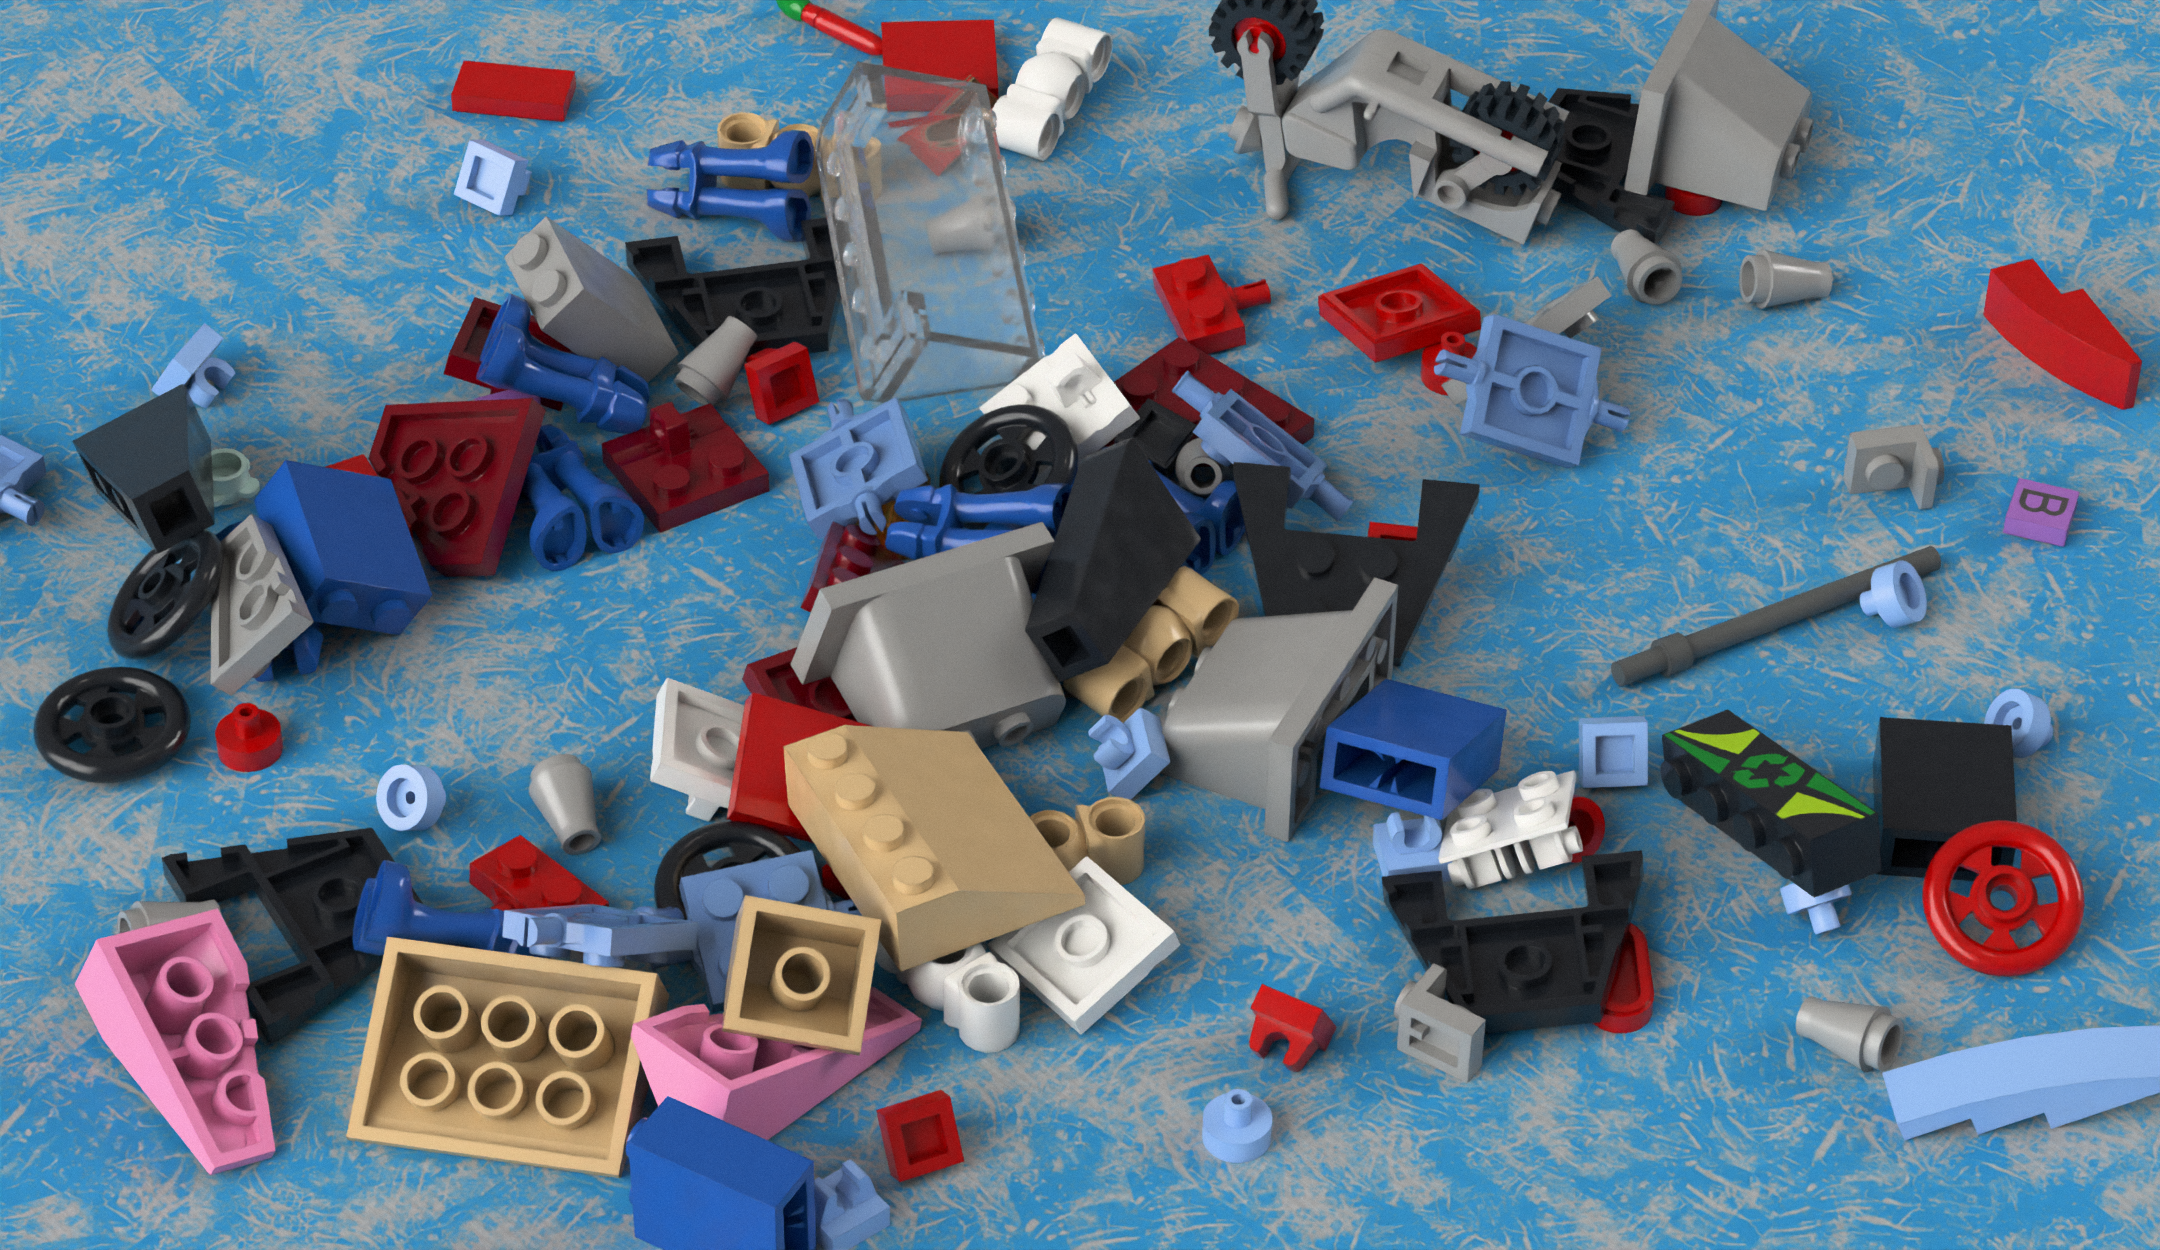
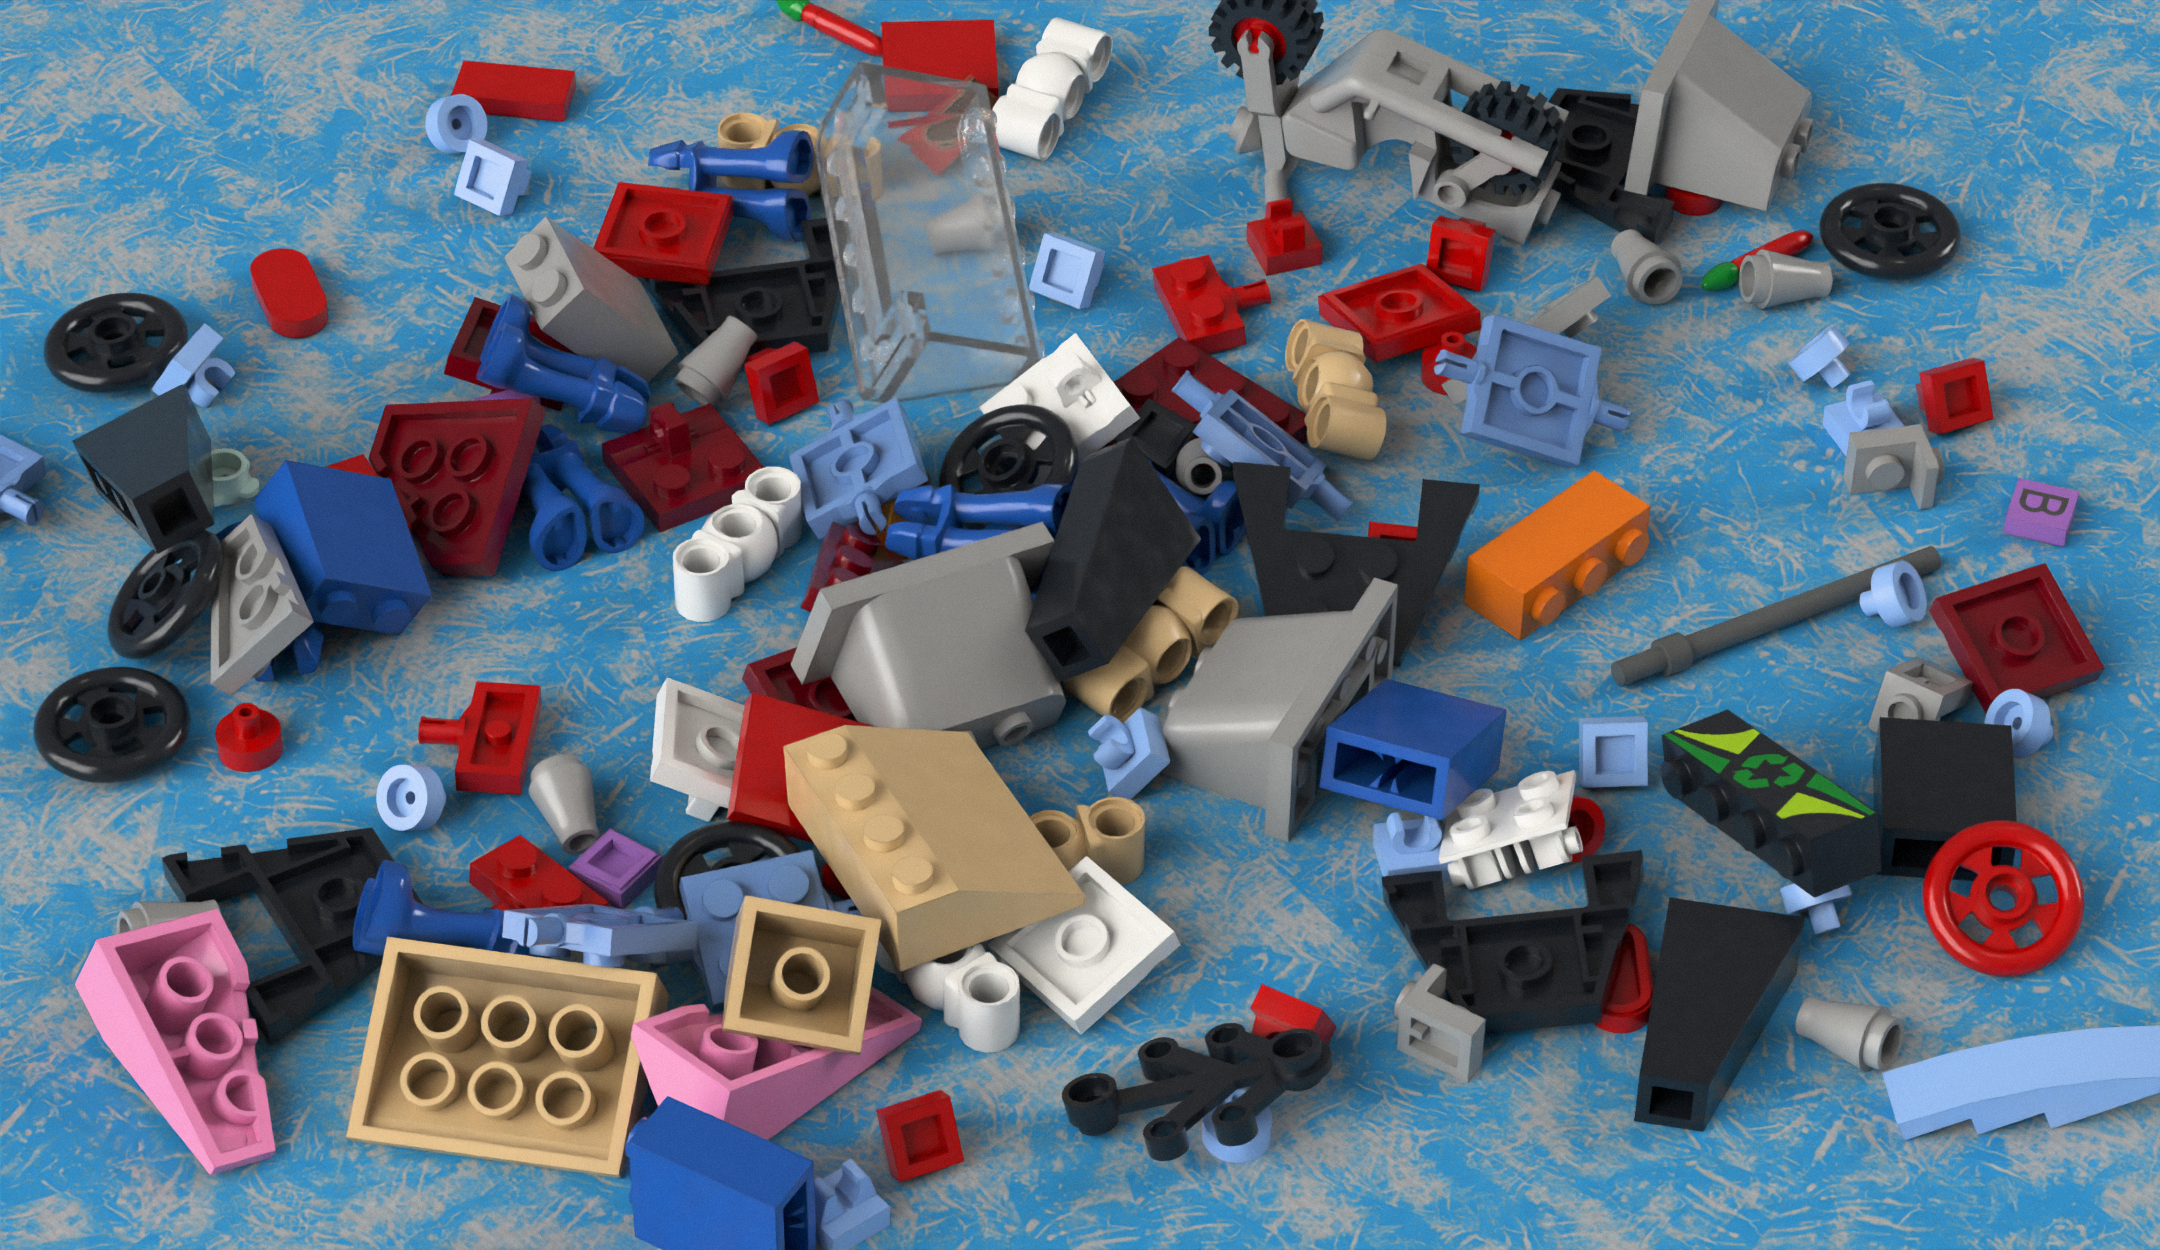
red slope [1983,258,2142,410] -> none
none -> black plate [44,292,188,393]
none -> red tile [250,248,329,338]
none -> red plate [418,681,542,795]
none -> light blue tile [426,94,487,154]
none -> medium lavender tile [569,828,663,909]
none -> red tile [593,182,734,285]
none -> white piece [673,467,802,622]
none -> light blue tile [1028,232,1106,309]
none -> black plant [1062,1023,1333,1161]
none -> red tile [1246,198,1323,276]
none -> tan piece [1285,319,1387,461]
none -> red tile [1426,216,1496,292]
none -> orange brick [1464,470,1651,640]
none -> black slope [1634,897,1805,1132]
none -> piece [1701,230,1813,291]
none -> light blue tile [1787,324,1851,388]
none -> black plate [1819,183,1961,280]
none -> light blue tile [1822,380,1904,456]
none -> light grey bracket [1869,657,1974,733]
none -> red tile [1916,357,1994,434]
none -> dark red hinge [1929,563,2105,714]

